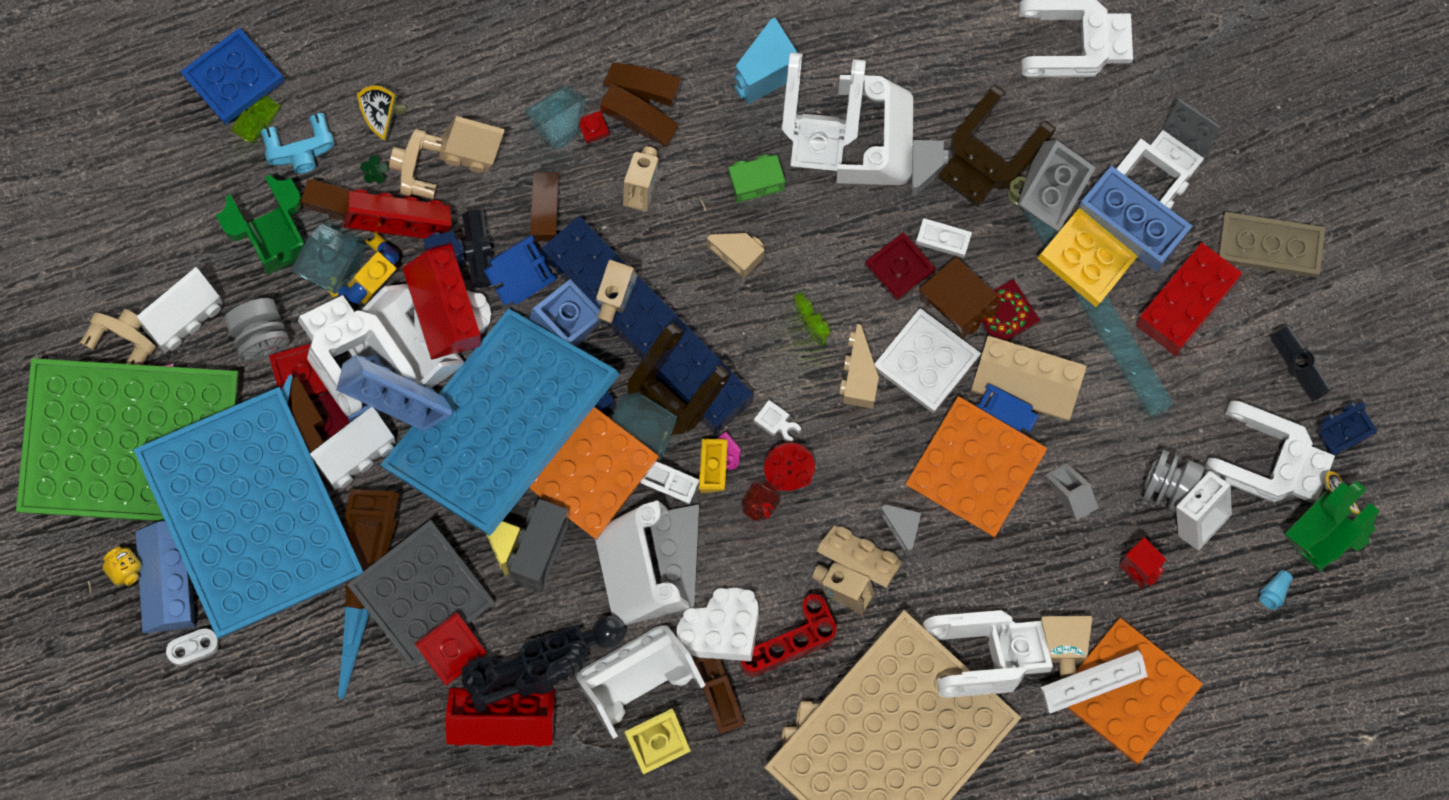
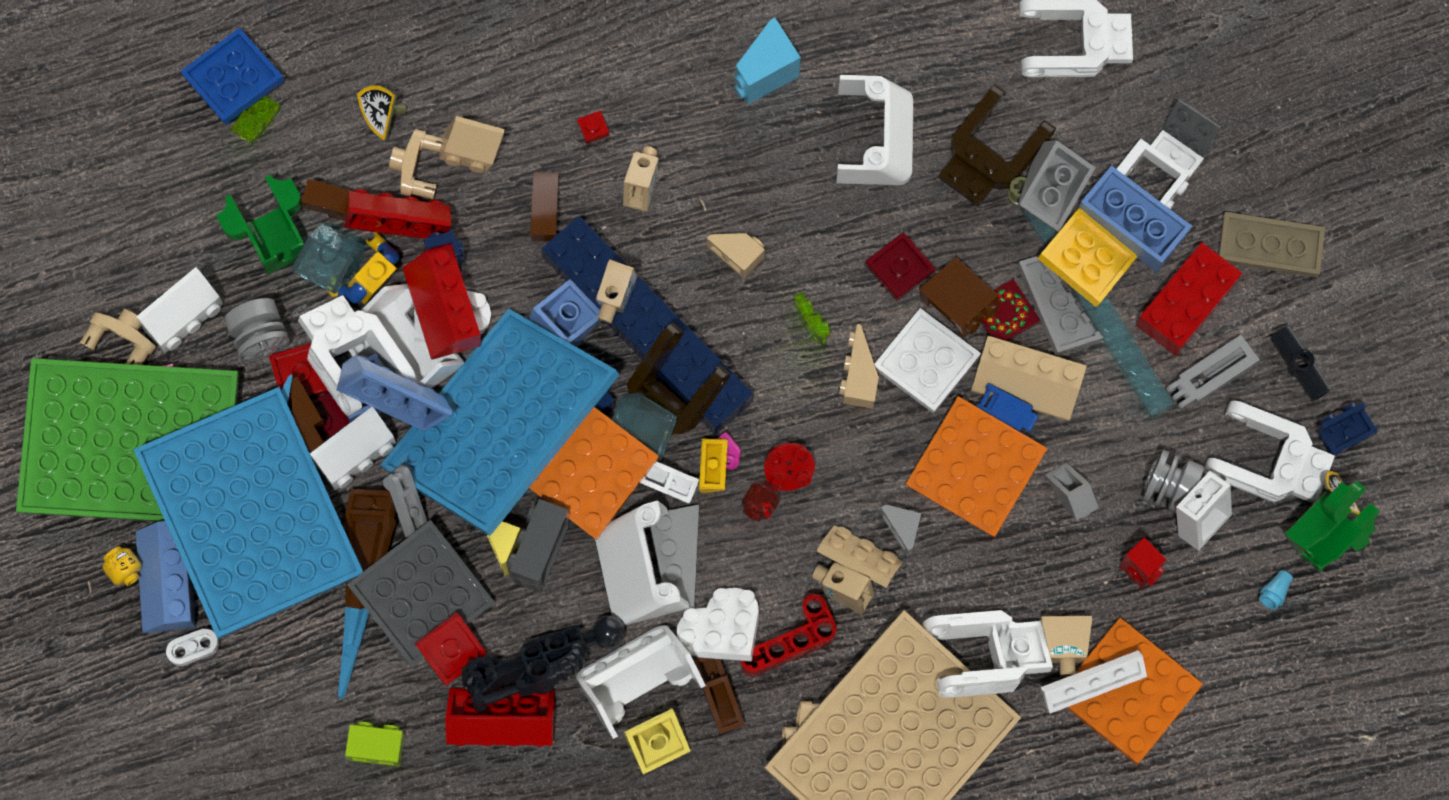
medium azure connector [261,113,335,174] -> none
dark green plant [360,155,389,184] -> none
black piece [462,209,493,289] -> none
blue plate [483,235,557,305] -> none
clear light blue slope [524,85,586,149] -> none
reddish brown slope [600,84,679,147] -> none
reddish brown slope [603,63,682,107] -> none
bright green brick [728,154,785,203] -> none
white plate [754,400,801,443] -> none
white plate [782,53,866,171] -> none
light grey slope [911,140,948,196] -> none
white plate [916,218,972,258] -> none
none -> lime brick [345,722,405,767]
none -> light grey plate [383,465,427,538]
none -> light grey wing [1017,256,1103,356]
none -> light grey hinge [1166,335,1260,410]

